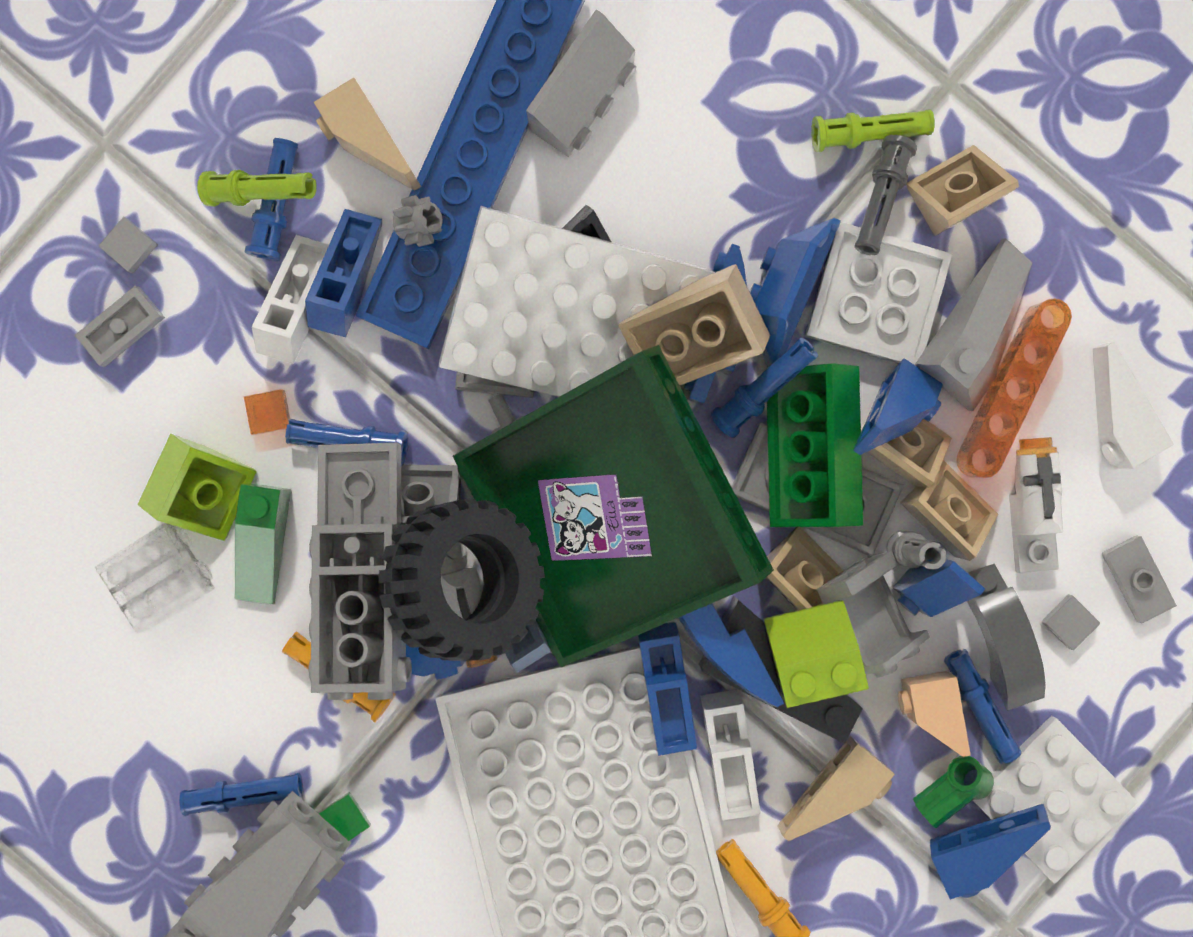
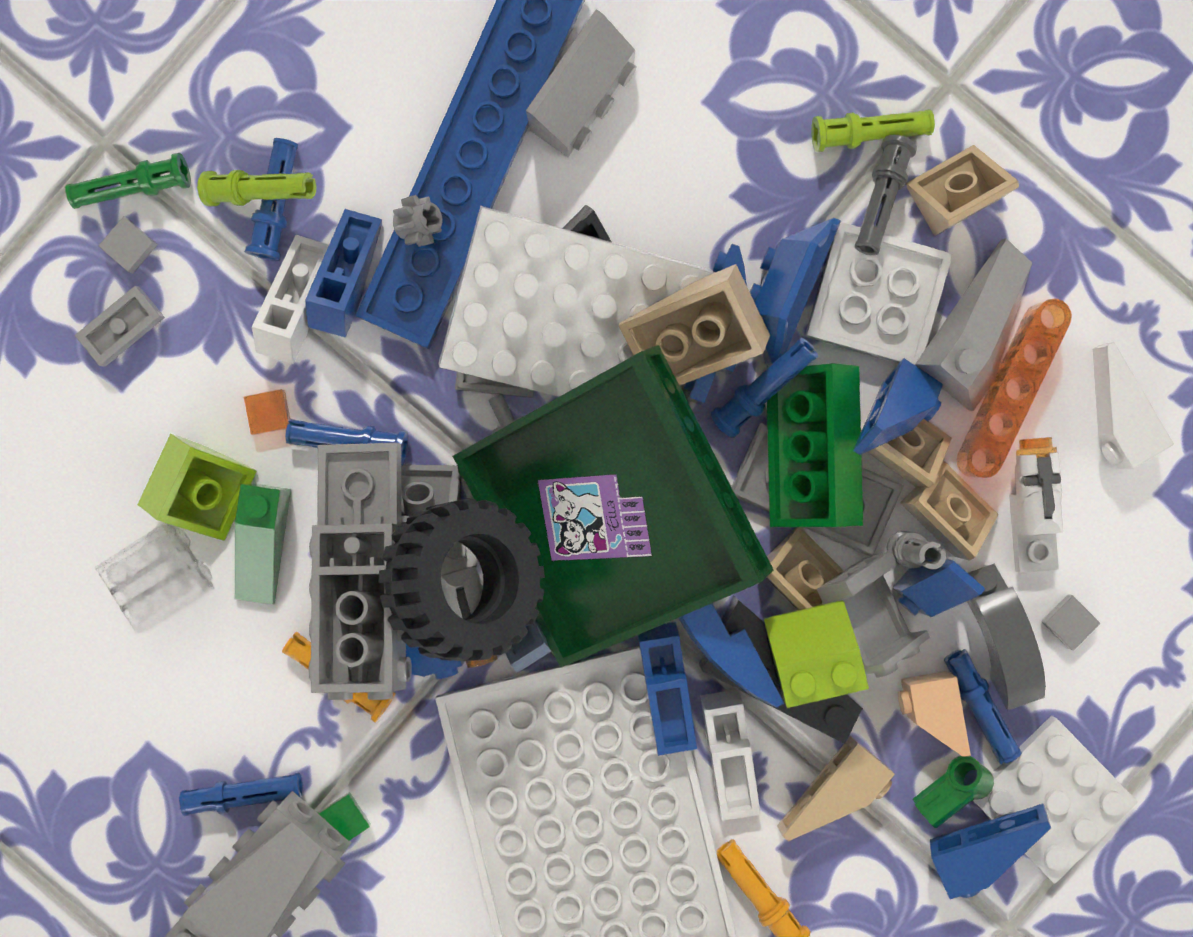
tan slope [314,77,421,191] -> none
light grey plate [1102,535,1177,623] -> none
none -> green pin [65,152,191,209]

